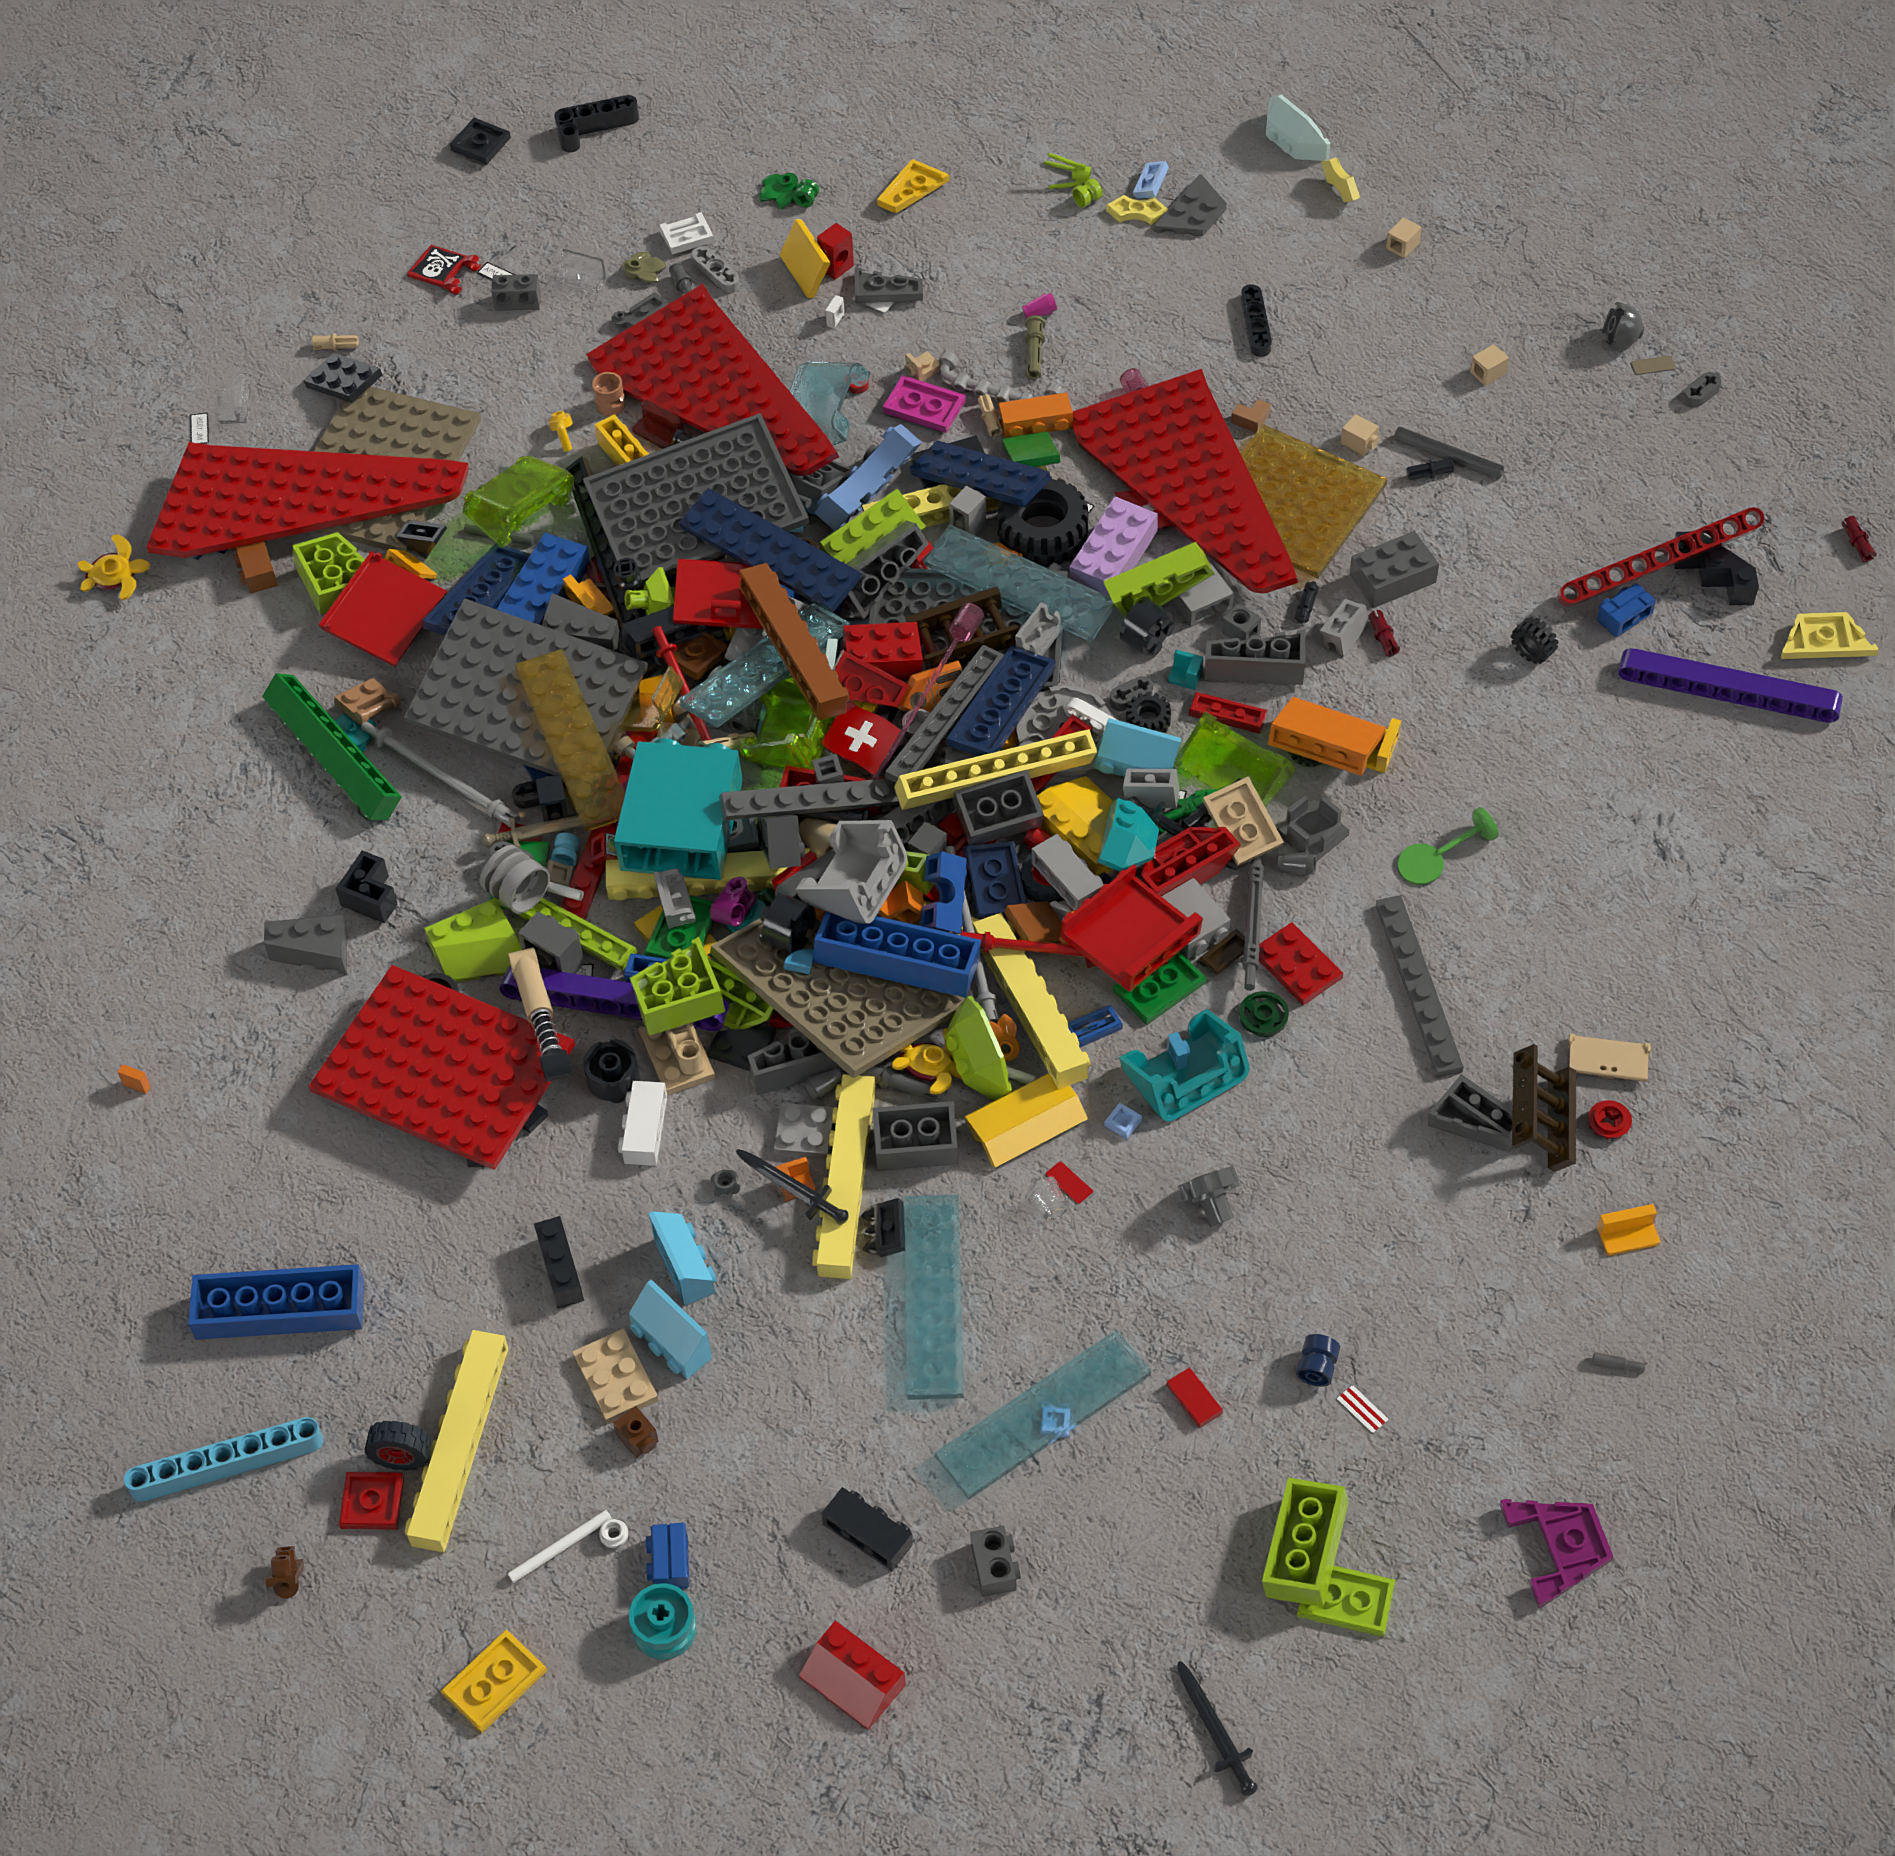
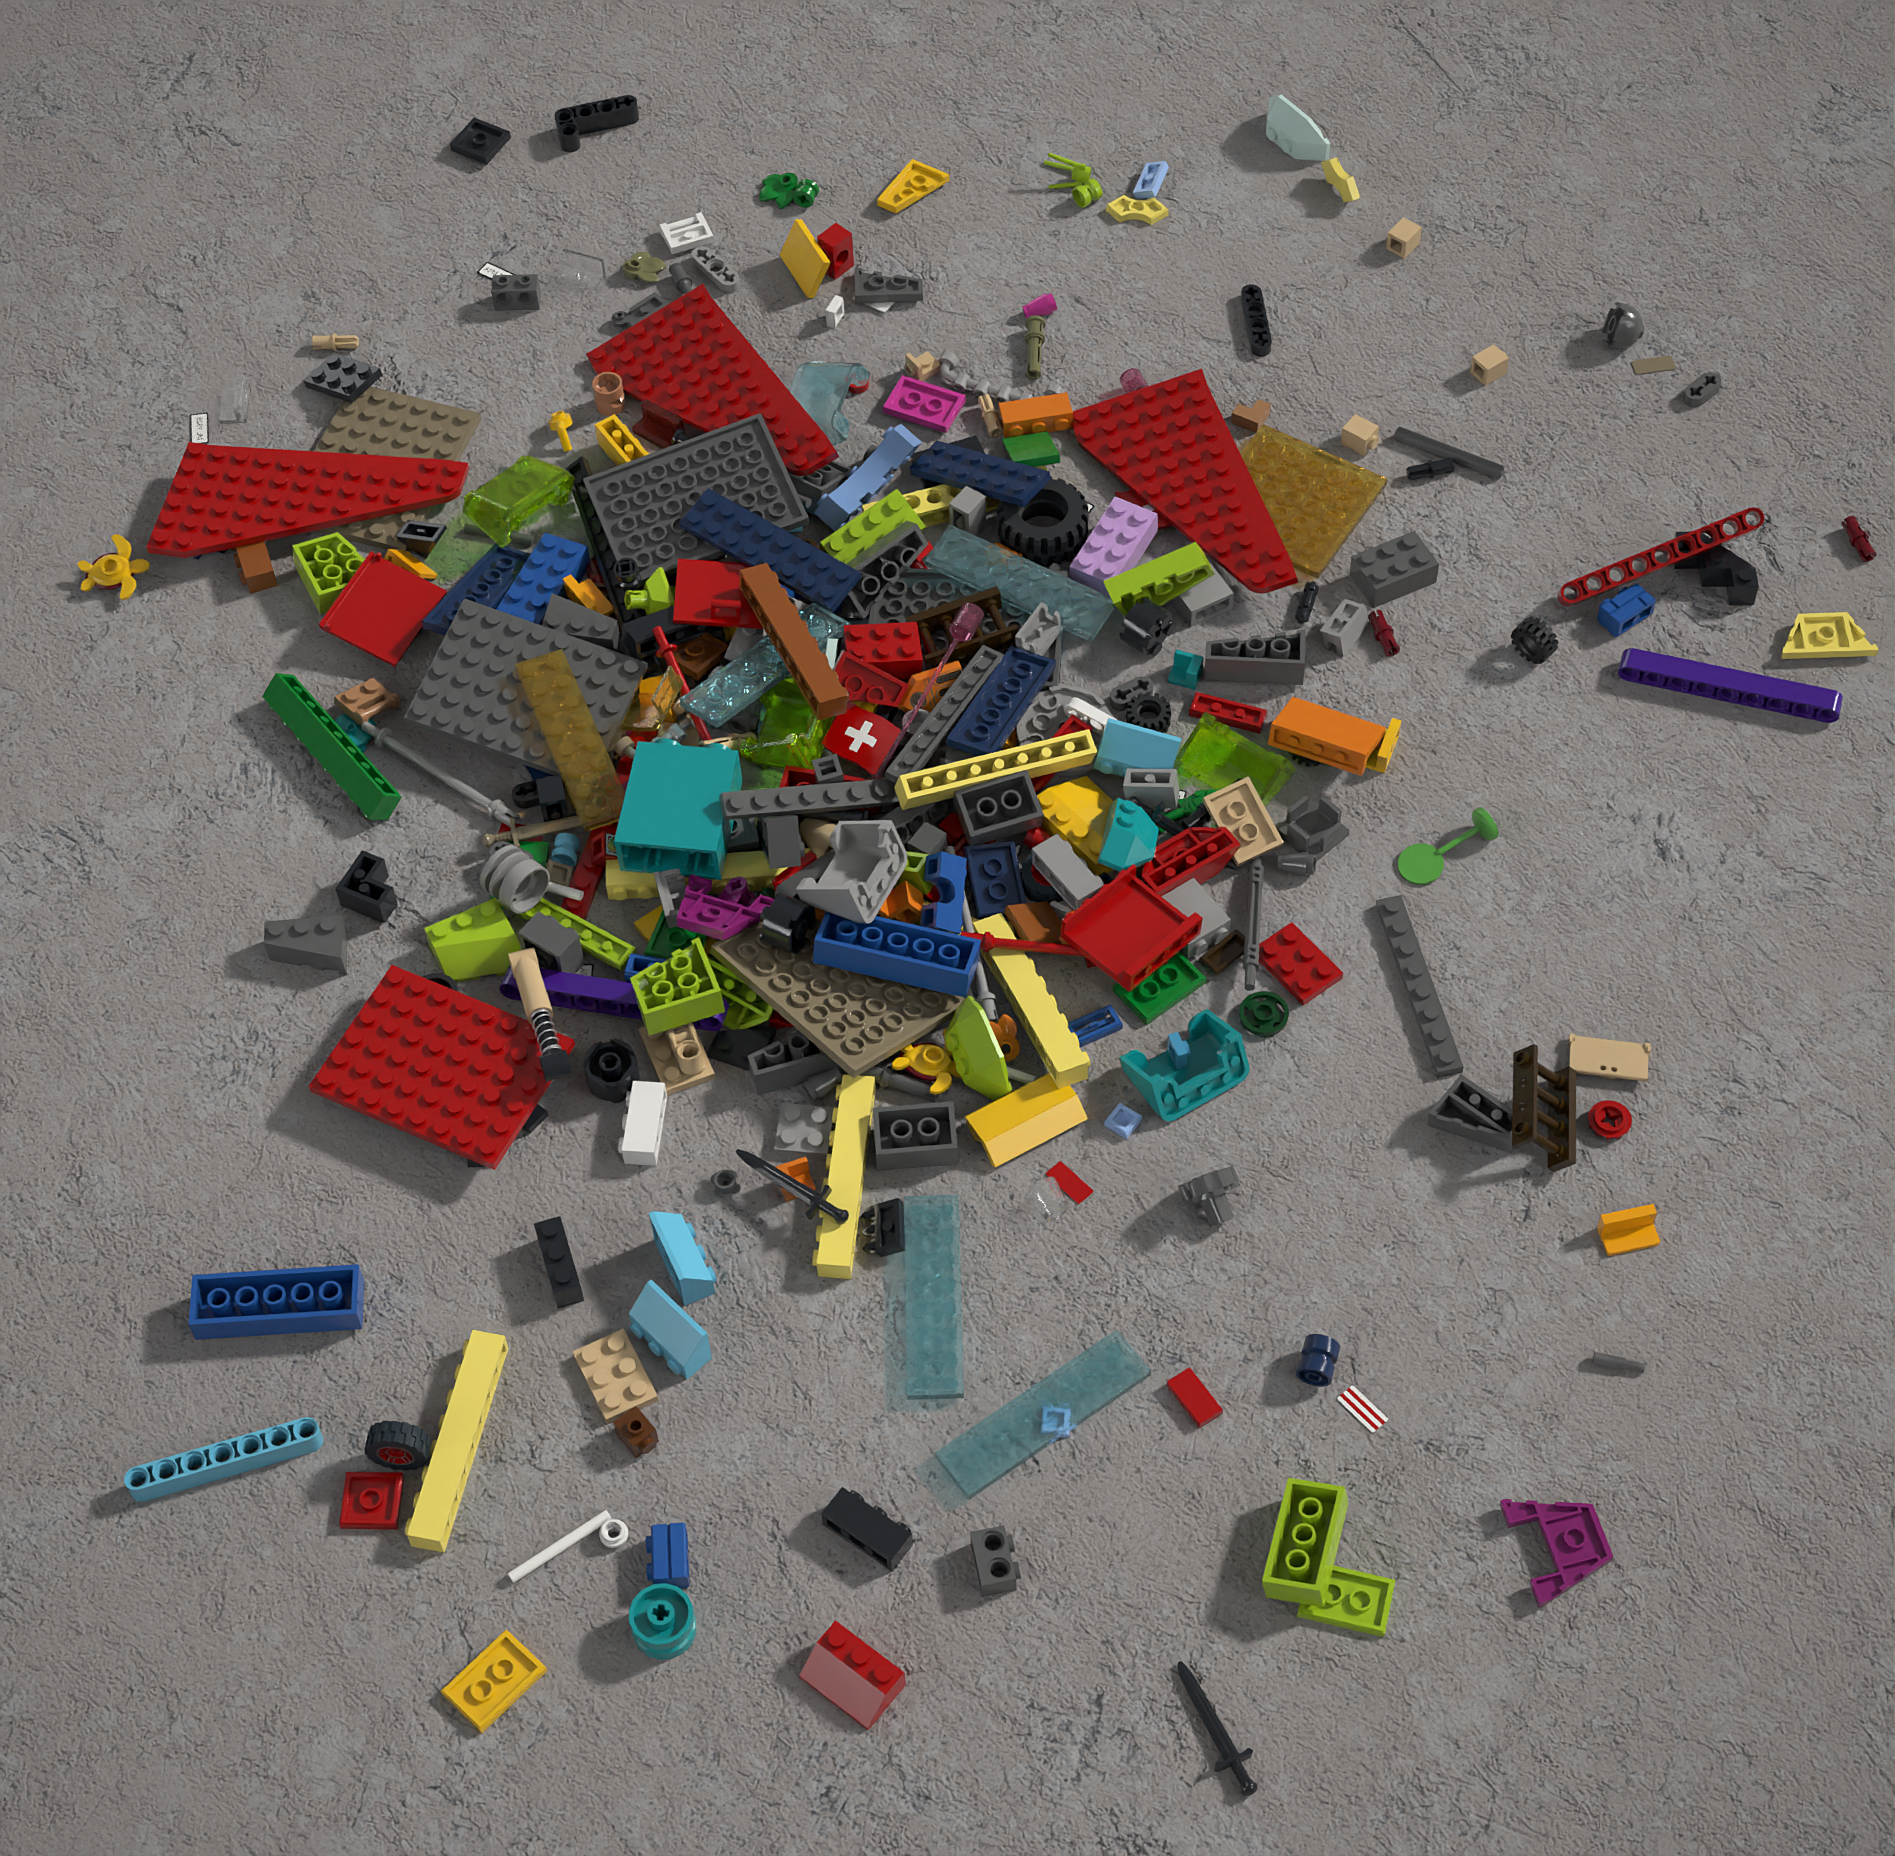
orange tile [117,1065,151,1094] -> none
reddish brown hips [265,1546,304,1599] -> none
flag [407,245,481,295] -> none
dark azure tile [784,949,814,974] -> none
dark grey wing [1154,174,1227,236] -> none
dark grey brick [1222,603,1261,641] -> none
none -> magenta wing [677,874,775,940]

